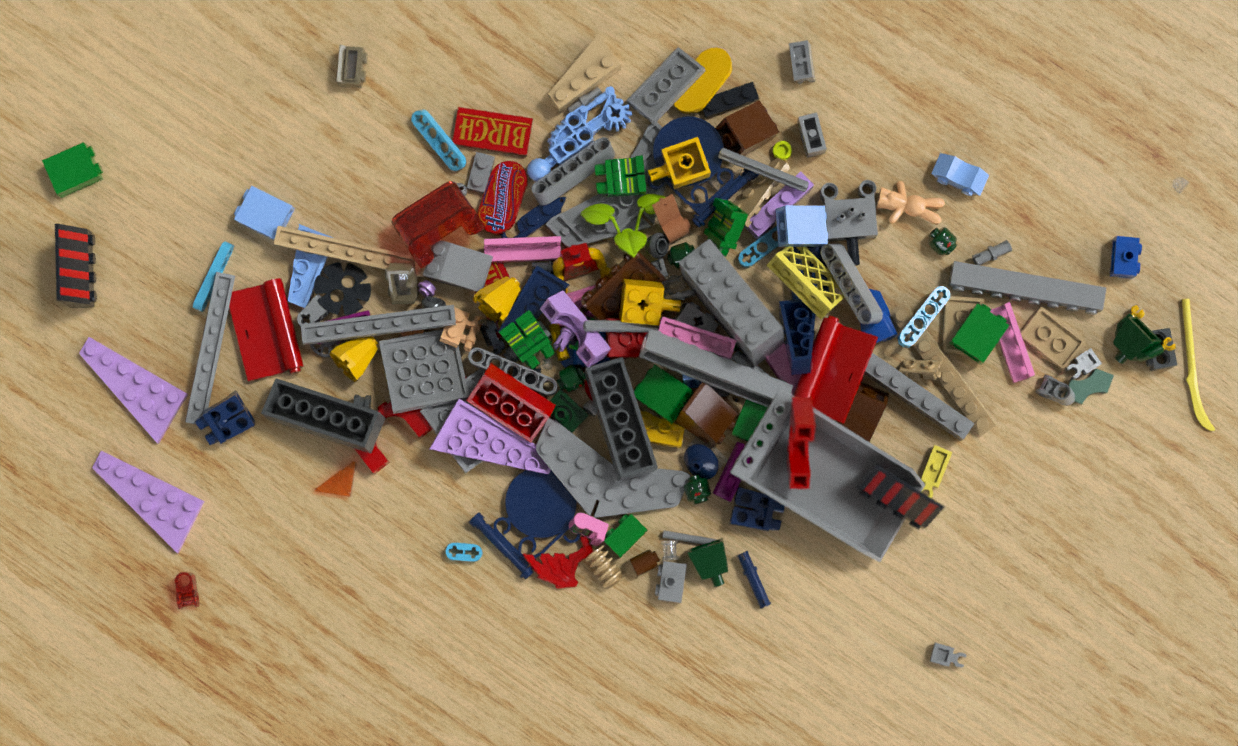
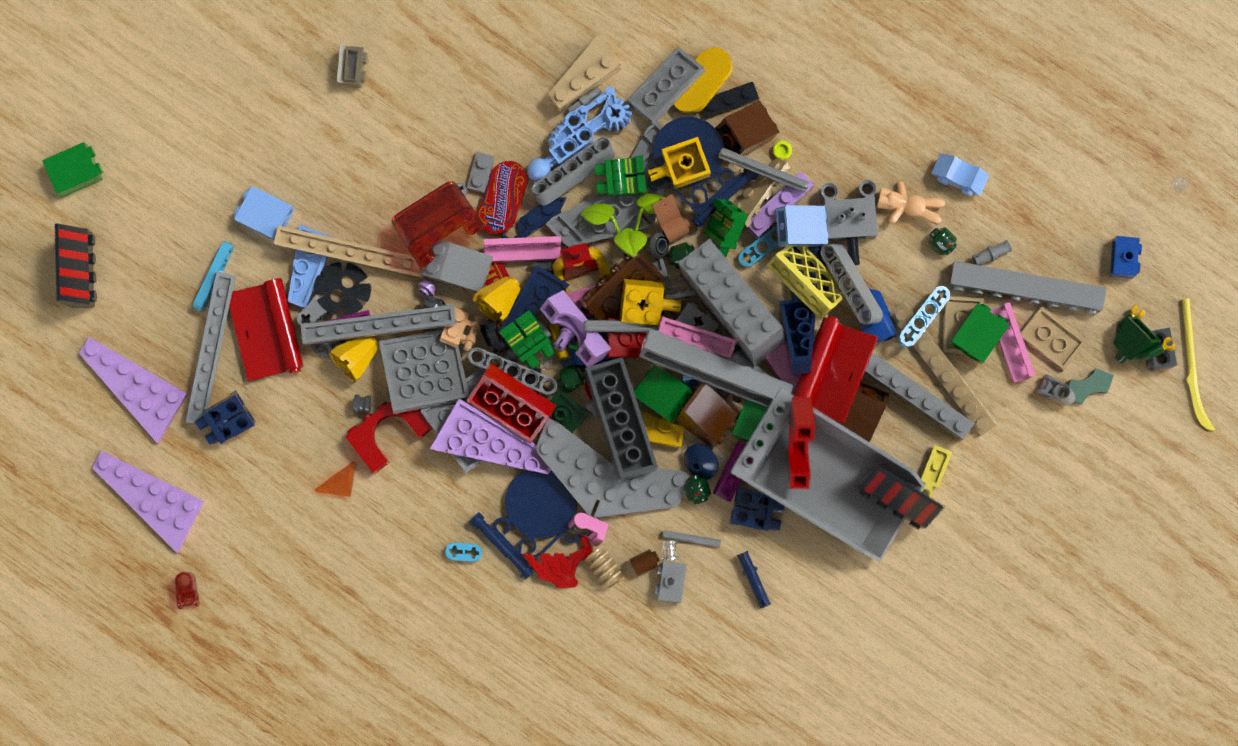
dark grey brick [261,378,385,454] -> none
dark tan window [385,260,419,304] -> none
medium azure beam [411,109,466,171] -> none
red tile [453,107,533,156] -> none
green brick [604,514,648,558] -> none
dark green torso [688,538,728,587] -> none
light grey hinge [789,40,815,83] -> none
light grey brick [797,113,827,158] -> none
tan hinge [899,359,941,380] -> none
light grey plate [930,642,966,668] -> none
plate [1065,348,1102,380] -> none

